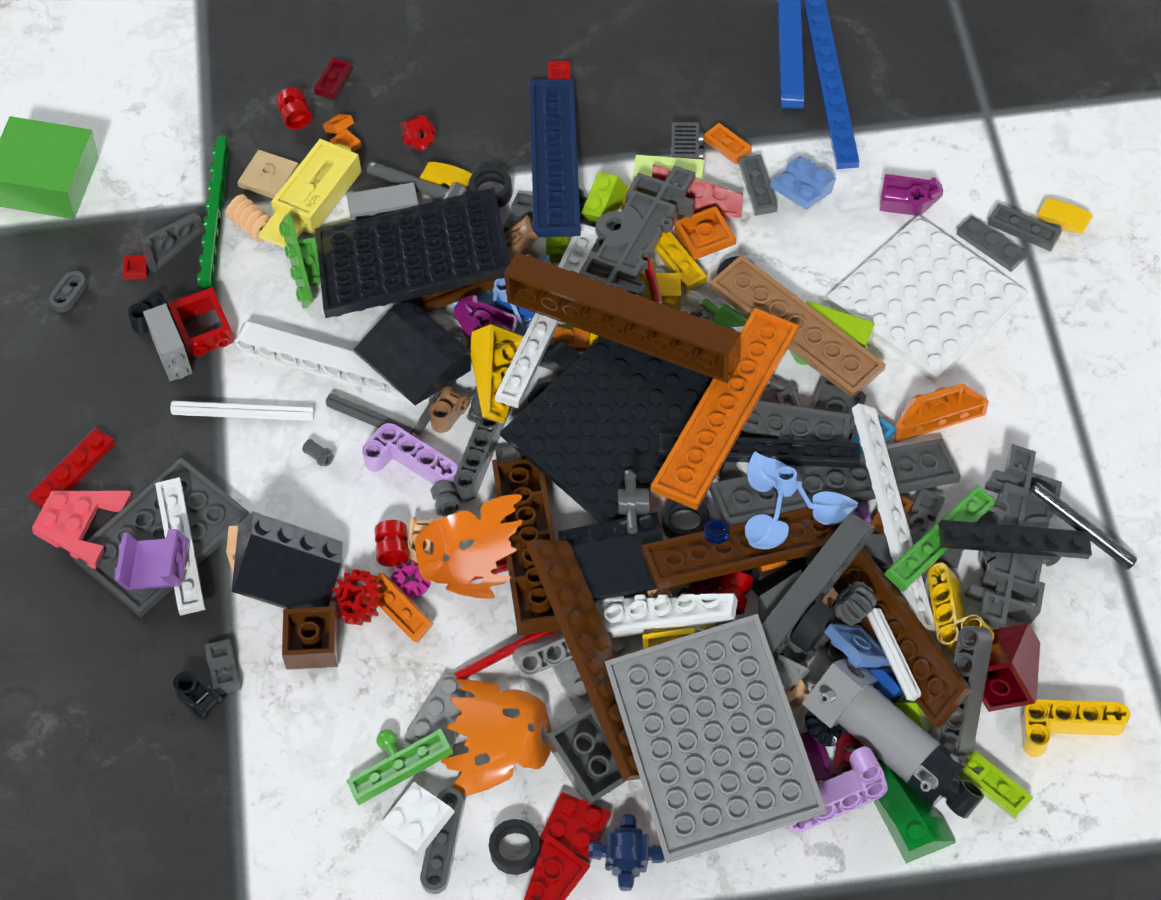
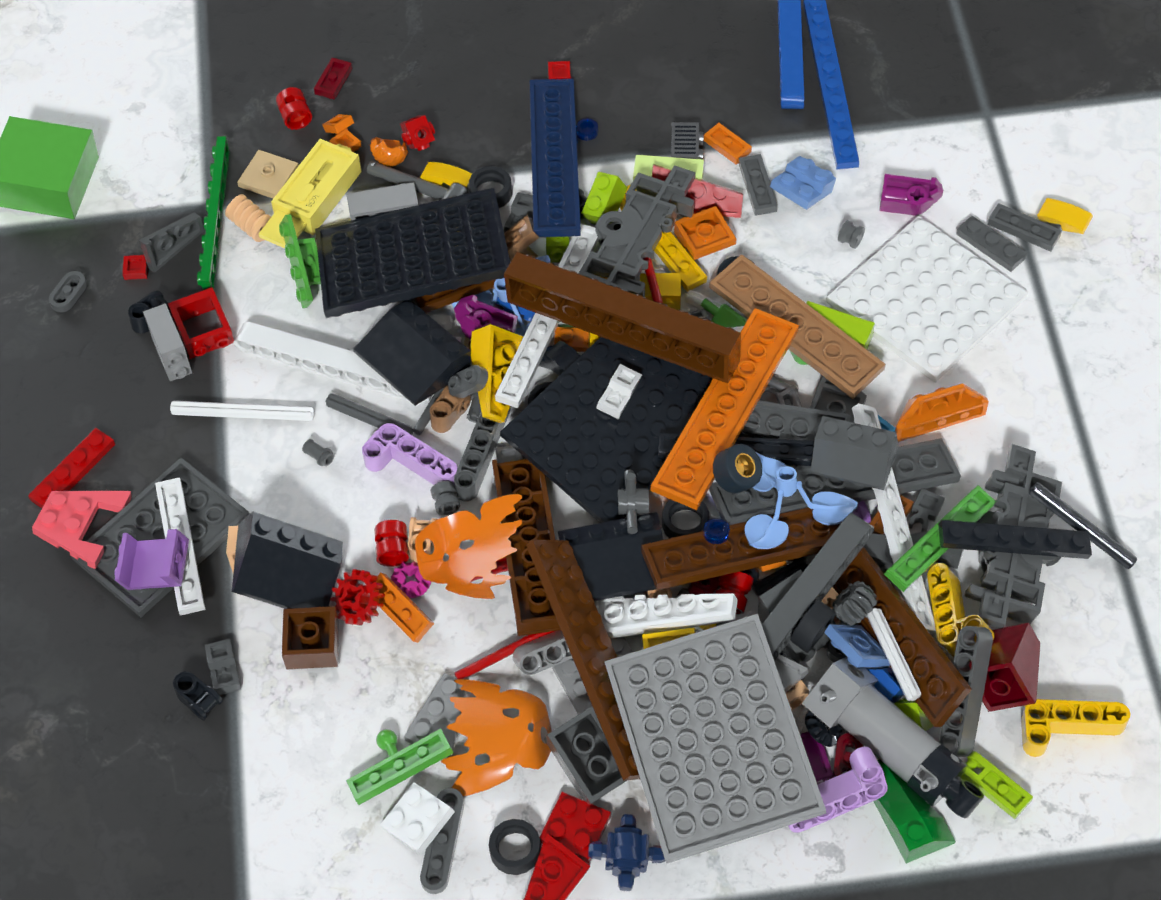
none -> orange hair [370,137,409,167]
none -> dark grey plate [448,365,488,398]
none -> clear blue tile [576,118,598,141]
none -> white slope [596,364,642,419]
none -> black wheel [713,444,762,494]
none -> dark grey slope [811,416,899,490]
none -> dark grey wheel [838,220,865,249]

